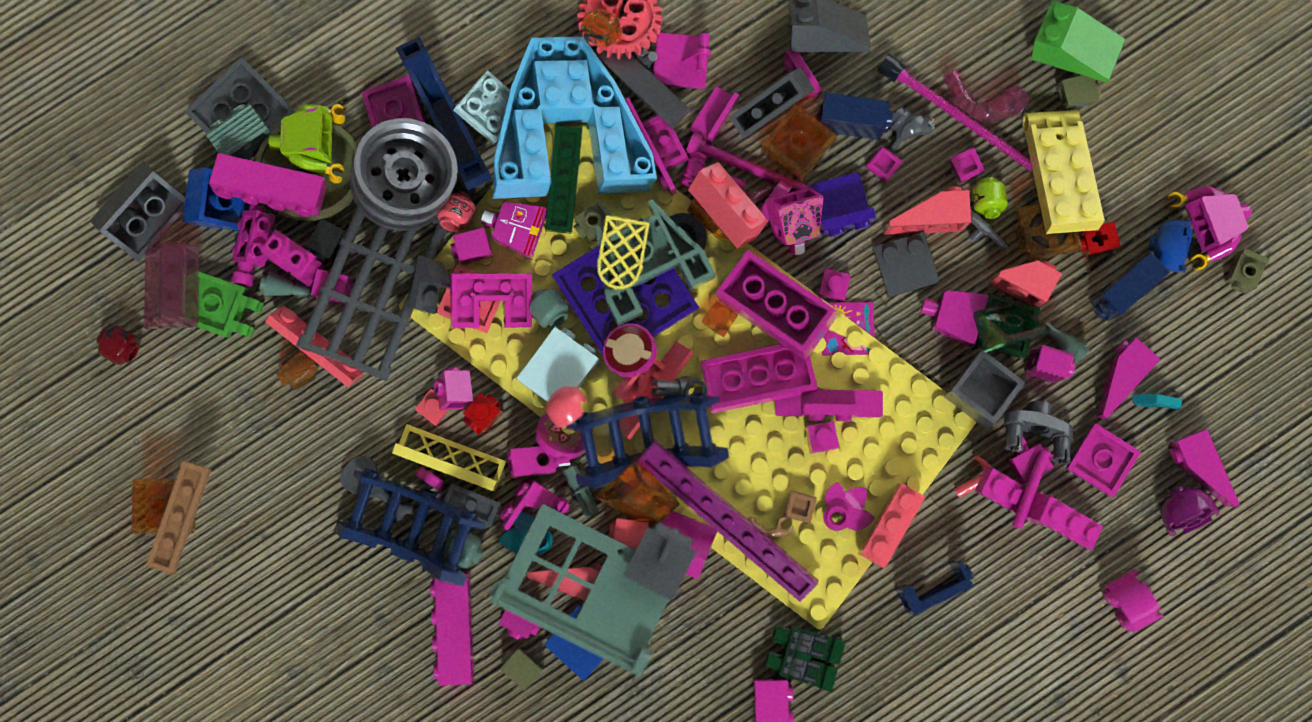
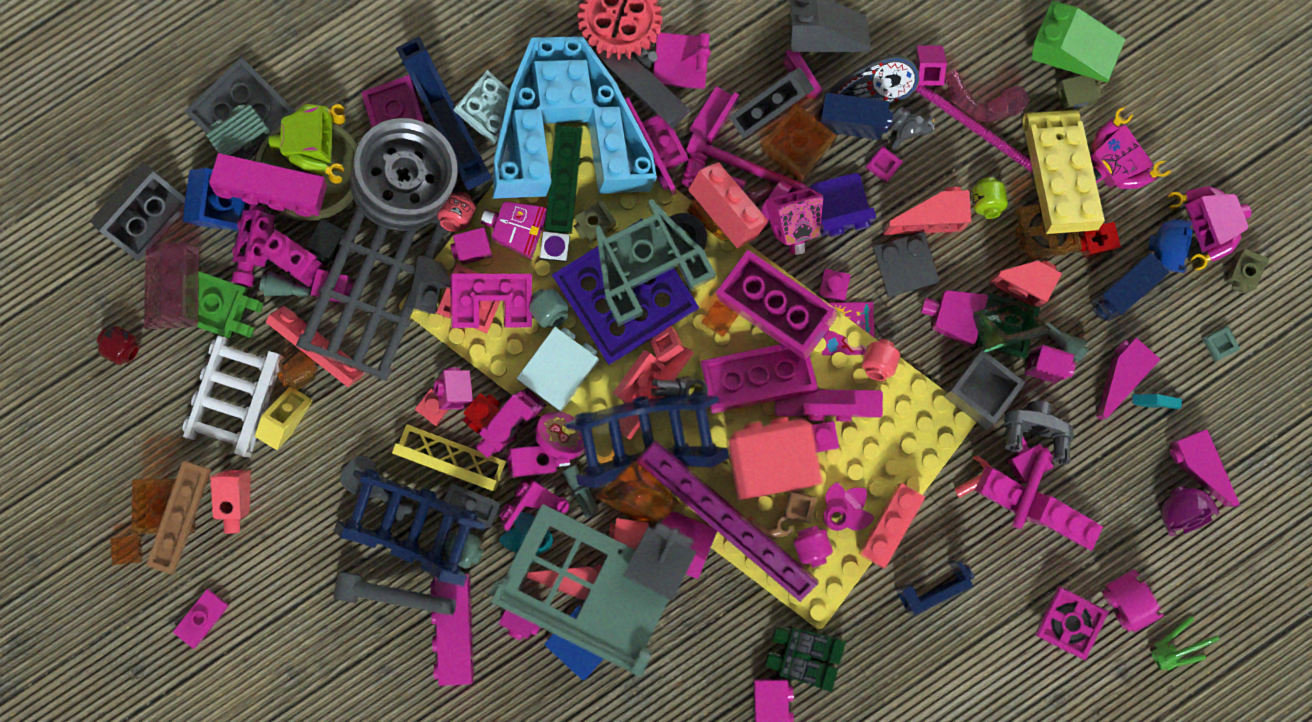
dark pink tile [414,467,446,493] -> none
olive brick [500,647,544,691] -> none
coral hair [546,386,587,428] -> none
clear orange head [581,8,623,48] -> none
light yellow window [598,215,649,289] -> none
tile [603,323,657,378] -> none
dark pink plate [949,148,985,184] -> none
dark grey piece [968,207,1009,251] -> none
dark pink plate [1065,423,1141,497] -> none
none -> clear orange tile [110,535,142,565]
none -> dark pink plate [173,589,230,649]
none -> white fence [182,335,285,458]
none -> coral torso [211,470,251,534]
none -> light yellow slope [255,386,313,450]
none -> dark grey piece [333,572,456,616]
none -> dark pink hips [476,388,547,458]
none -> tile [540,232,570,262]
none -> coral plate [649,326,684,364]
none -> coral plate [726,417,823,500]
none -> dark pink head [794,525,833,568]
none -> shield [828,55,920,103]
none -> coral head [862,339,900,381]
none -> dark pink brick [915,46,947,85]
none -> dark pink piece [1034,586,1109,661]
none -> dark pink torso [1090,106,1172,189]
none -> bright green plant [1151,616,1219,671]
none -> sand green tile [1202,326,1240,362]

